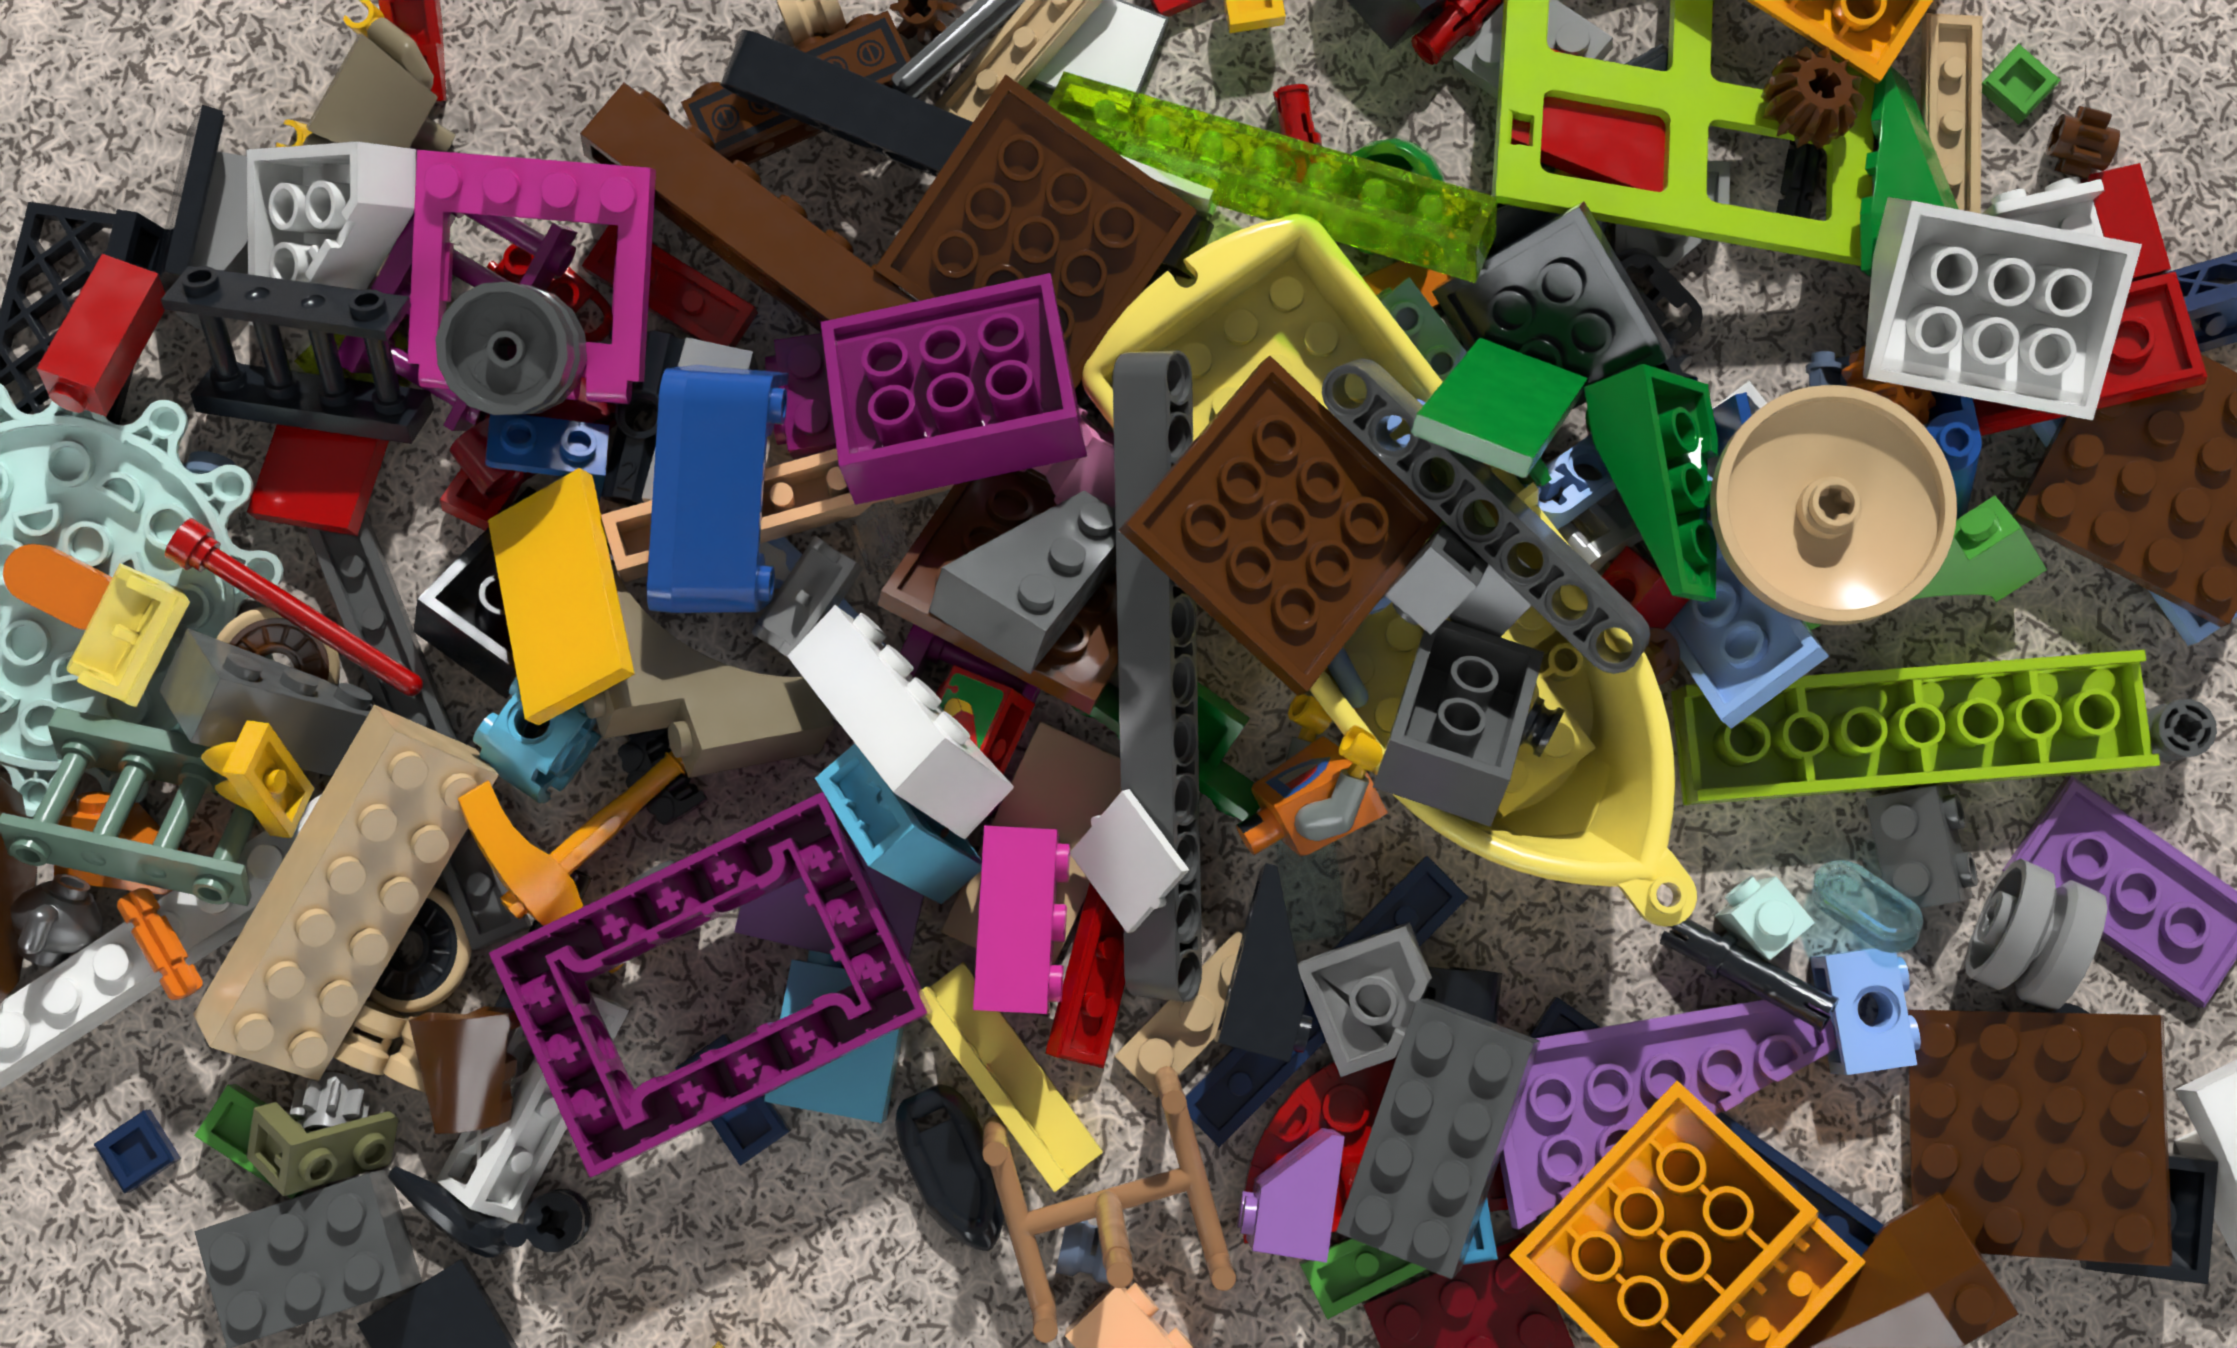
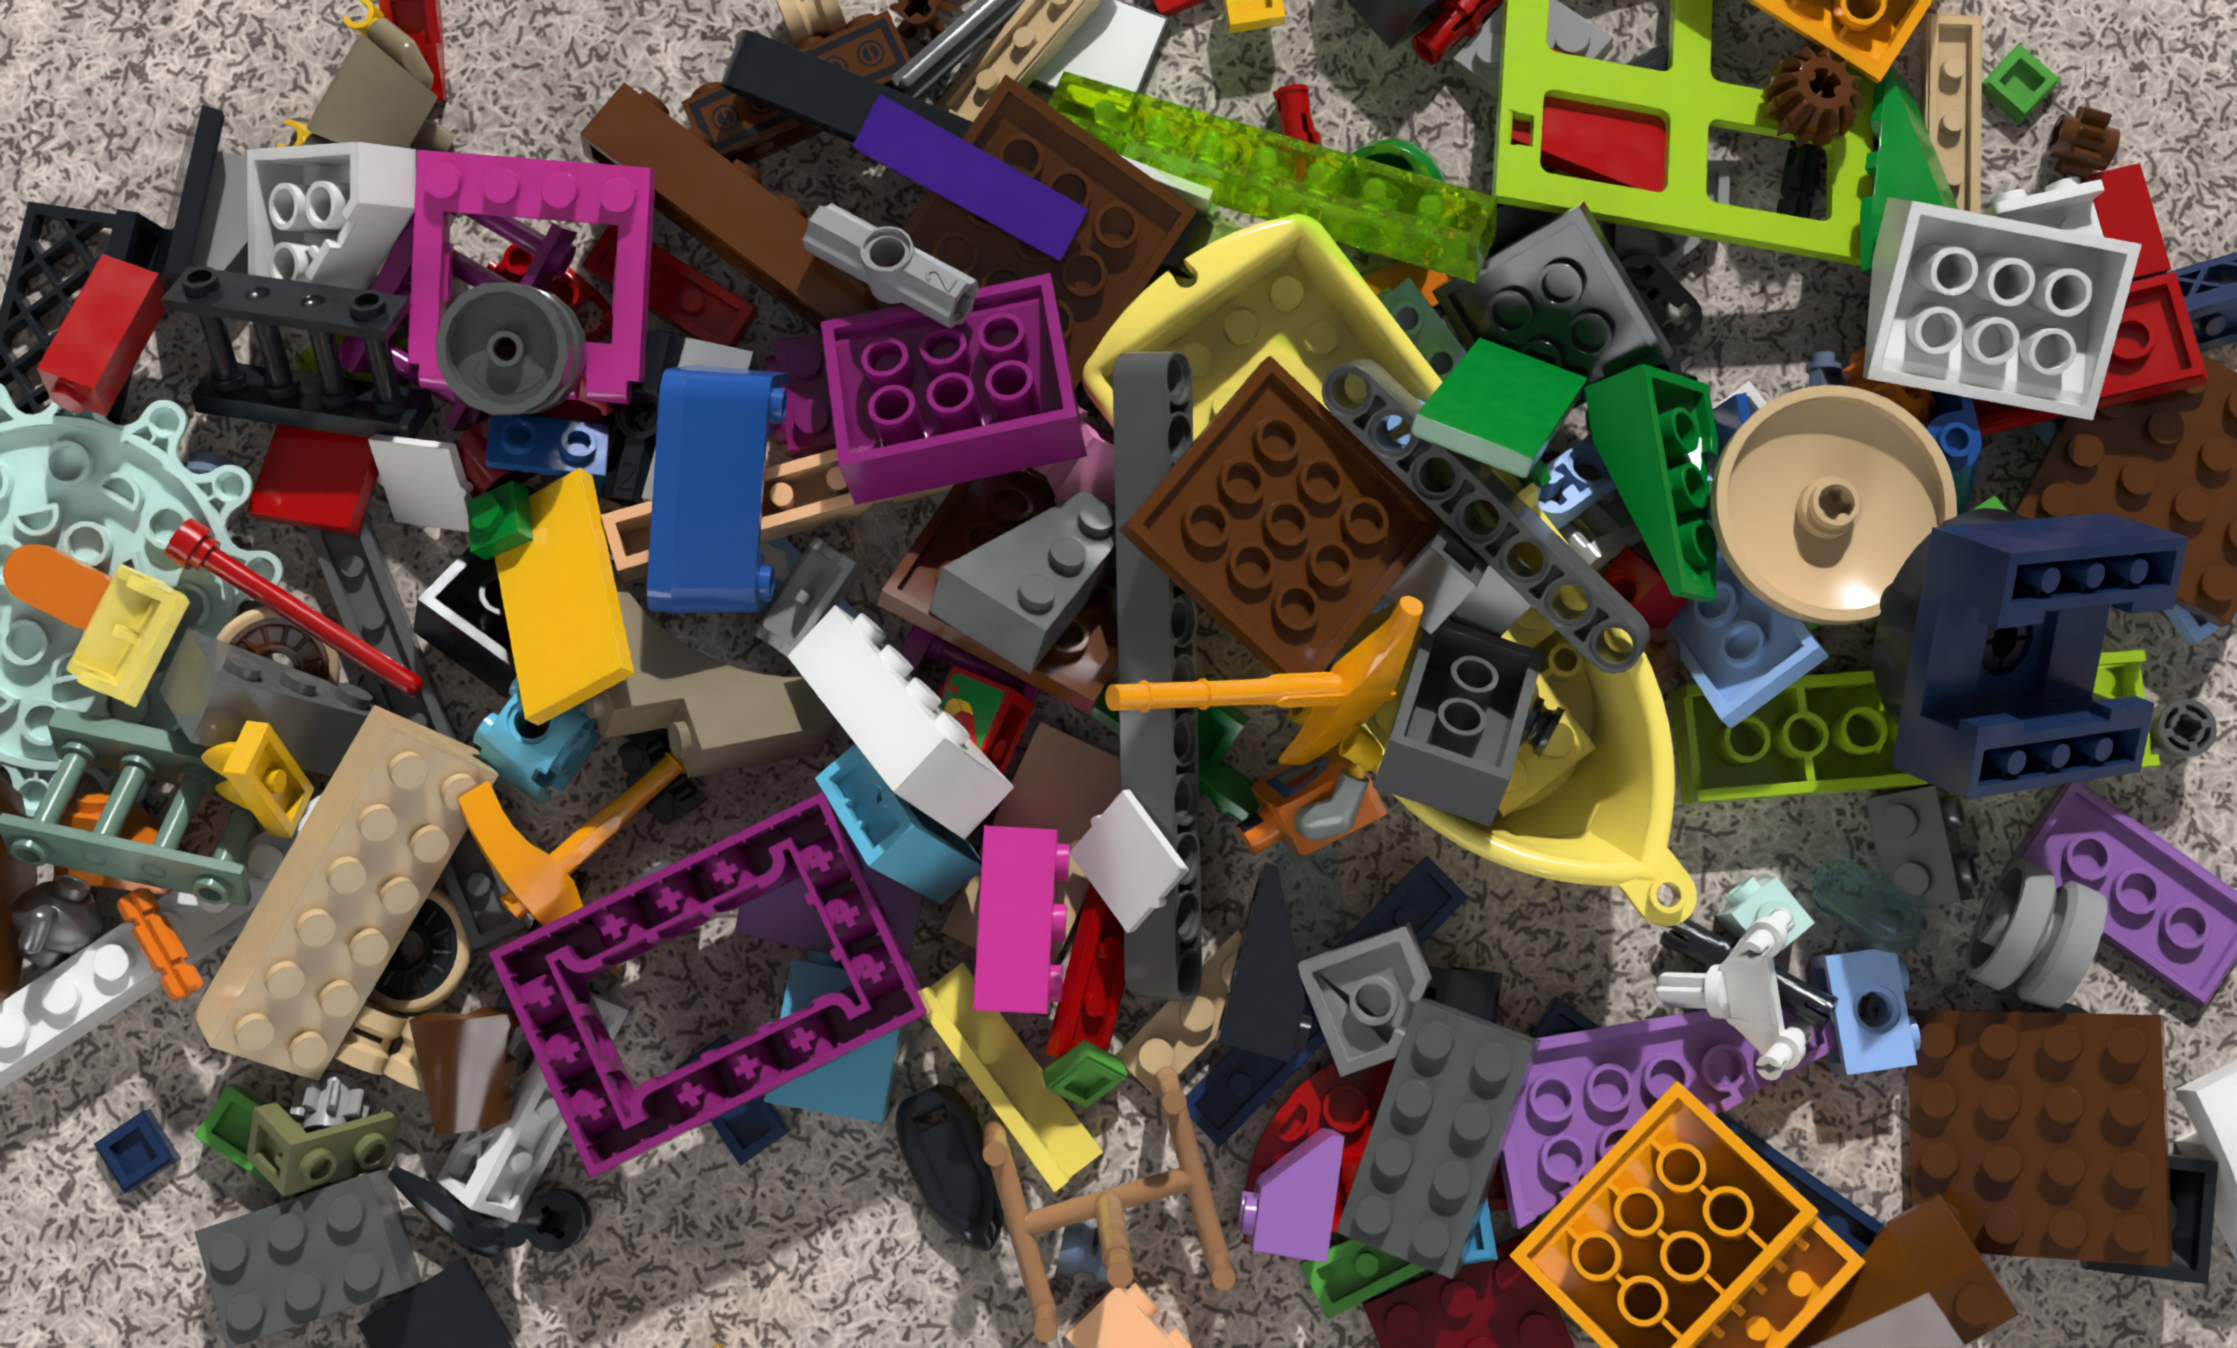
none -> white piece [368,434,473,532]
none -> green plate [467,480,533,560]
none -> light grey piece [802,203,979,328]
none -> dark purple tile [852,94,1088,263]
none -> bright green tile [1042,1040,1128,1108]
none -> light orange piece [1105,596,1424,765]
none -> white axle [1656,908,1813,1080]
none -> dark blue piece [1870,508,2188,799]

